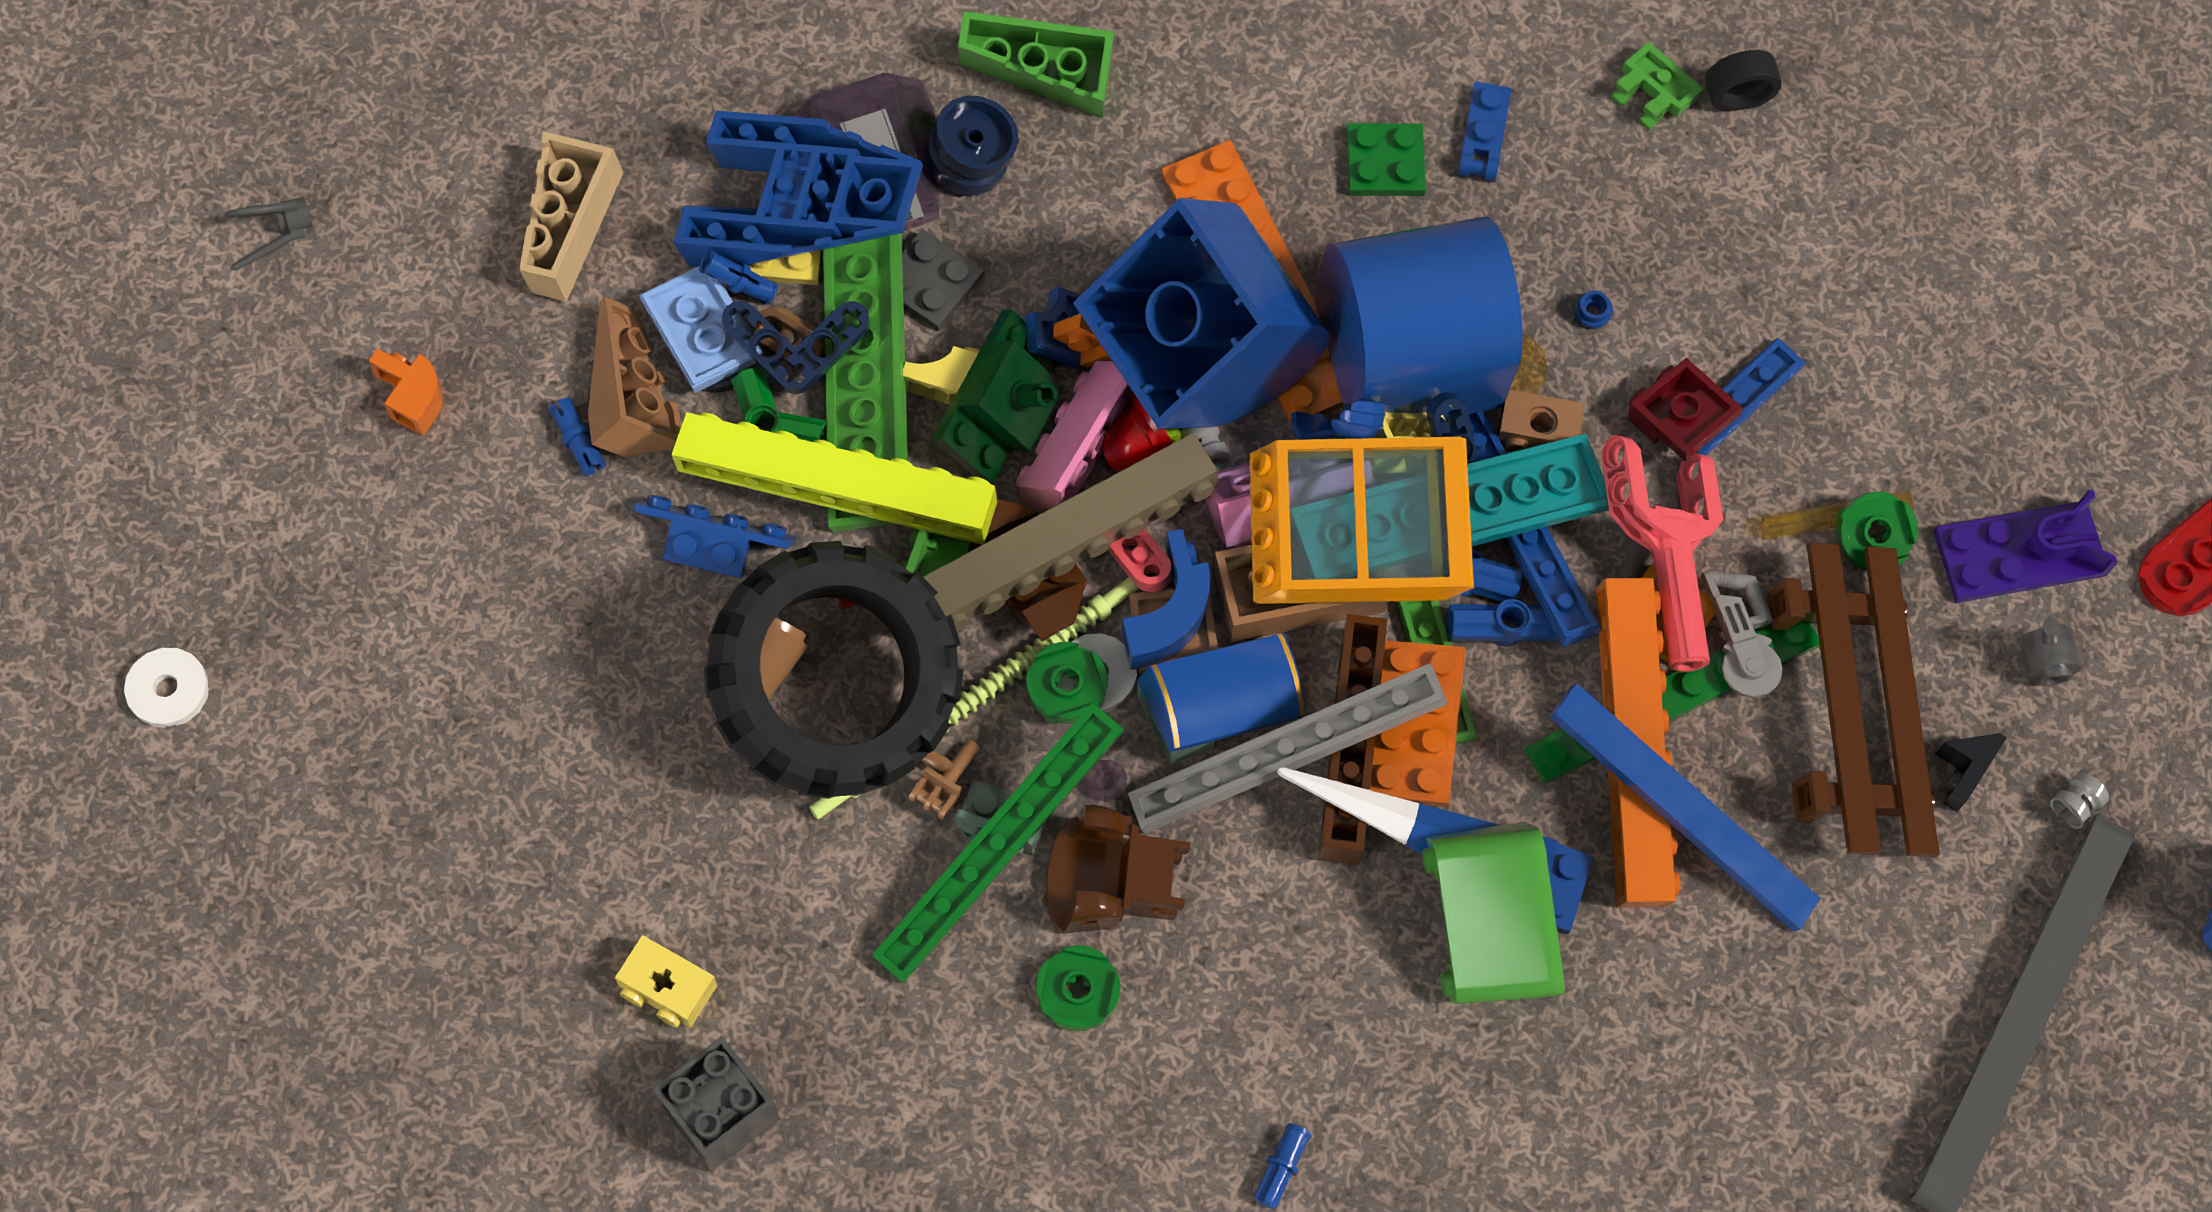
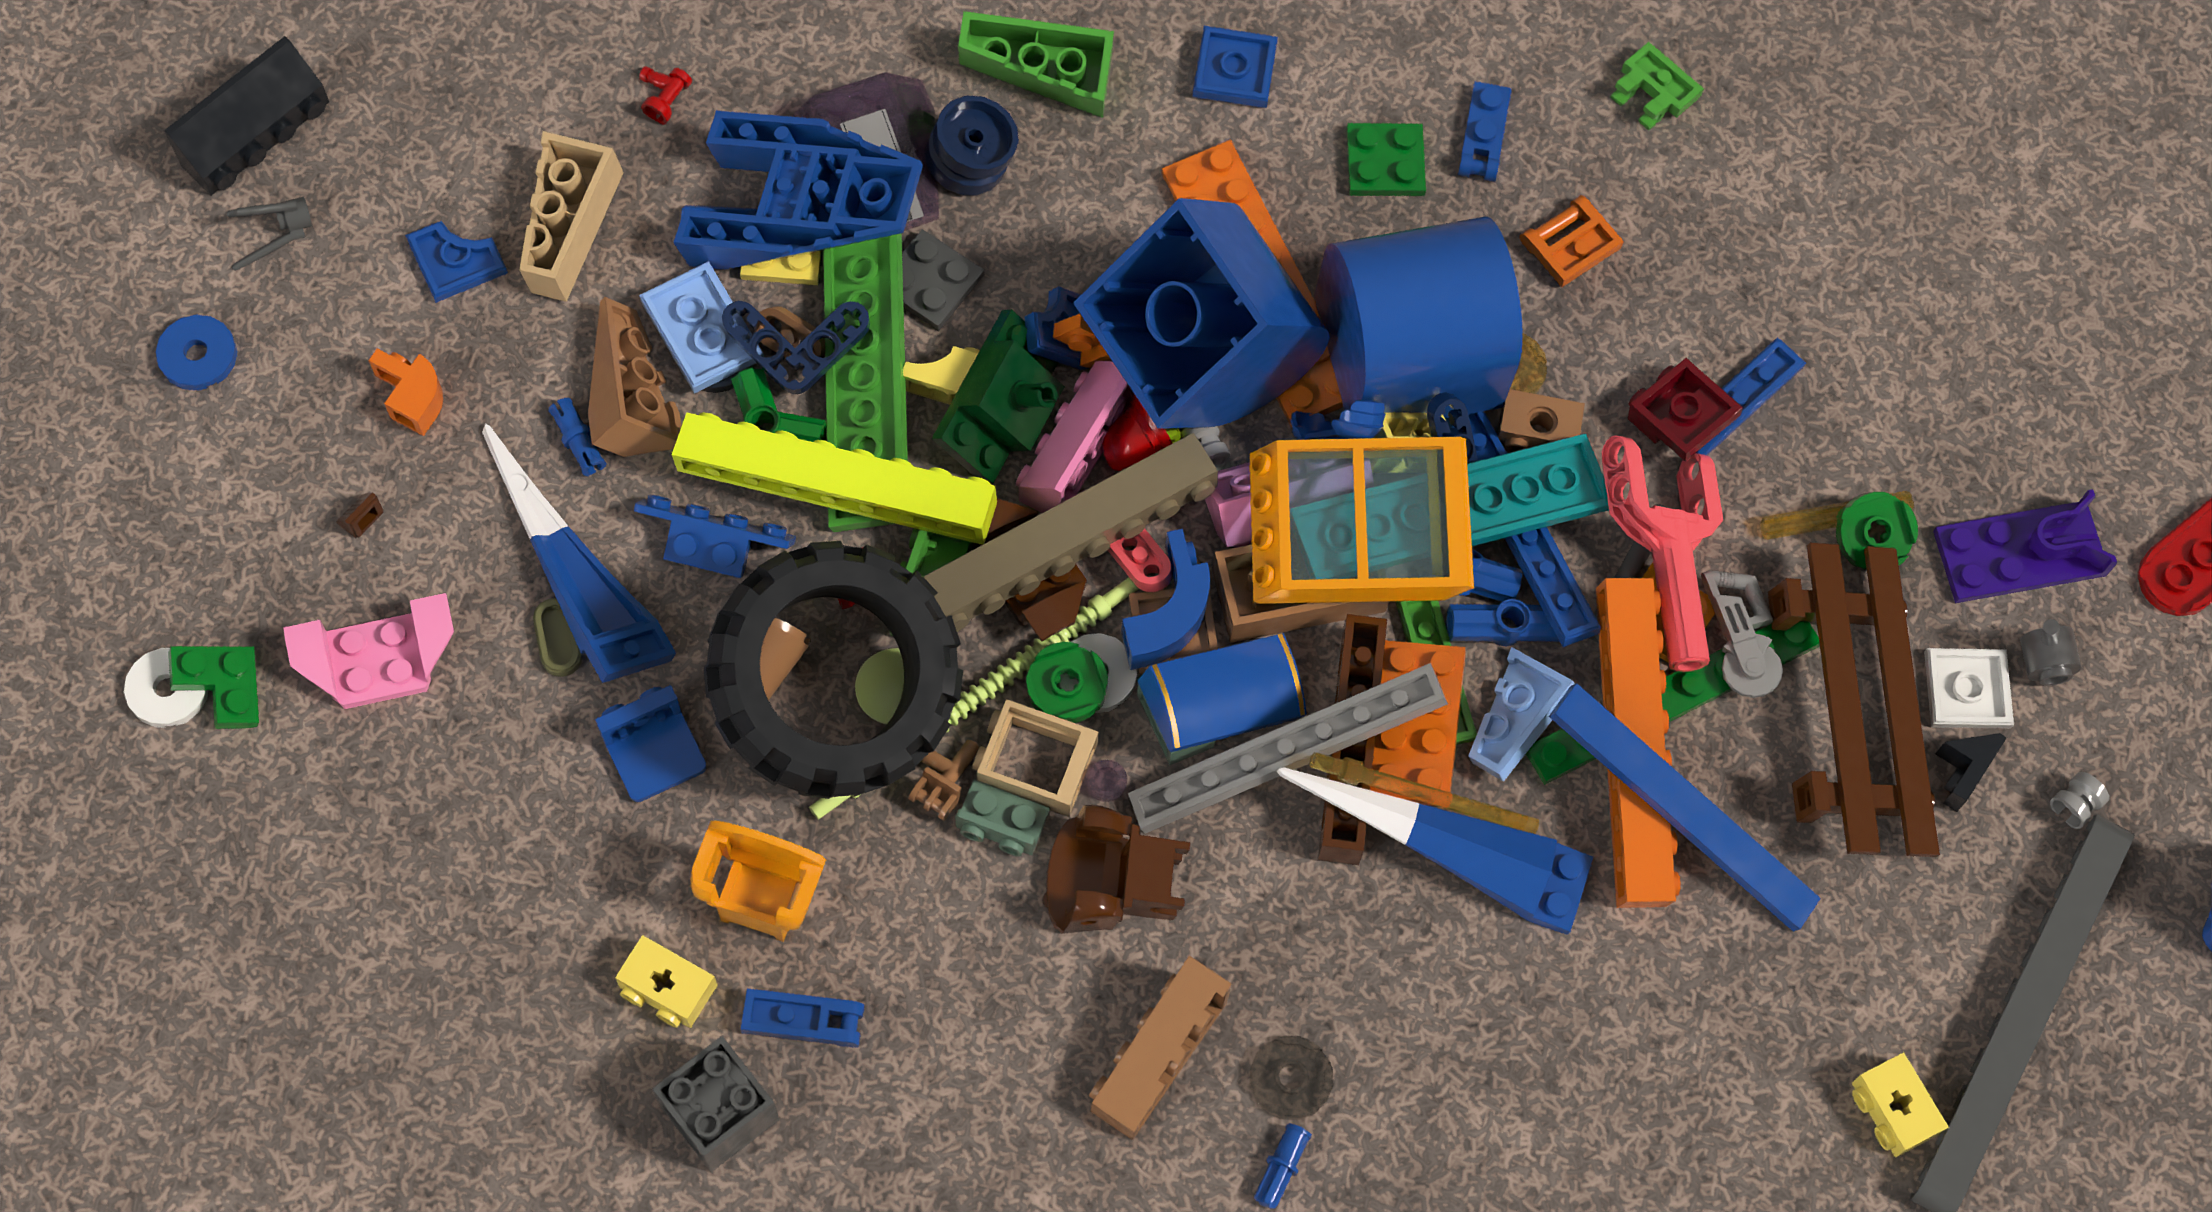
blue pin [699,250,778,305] -> none
green plate [872,702,1125,983] -> none
green plate [1036,946,1120,1032] -> none
bright green windscreen [1422,822,1565,1004] -> none
blue plate [1574,291,1613,329] -> none
black tyre [1705,50,1782,112] -> none
none -> blue tile [155,315,238,391]
none -> black slope [164,36,329,196]
none -> green plate [168,646,259,729]
none -> bright pink piece [283,593,454,709]
none -> reddish brown slope [336,492,383,538]
none -> blue tile [405,221,508,303]
none -> blue plate [482,424,676,683]
none -> olive tile [533,598,582,677]
none -> blue bracket [595,685,707,802]
none -> red piece [639,66,692,125]
none -> light orange piece [690,820,826,942]
none -> blue plate [740,988,865,1048]
none -> yellowish green dish [855,648,904,724]
none -> tan window [972,699,1099,817]
none -> medium nougat wedge [1089,955,1232,1140]
none -> blue plate [1192,26,1278,108]
none -> clear smoke tile [1250,1036,1333,1120]
none -> clear yellow bar [1309,752,1539,834]
none -> light blue wing [1468,647,1575,782]
none -> orange plate [1520,195,1624,287]
none -> light yellow brick [1852,1052,1948,1158]
none -> white tile [1924,648,2014,729]

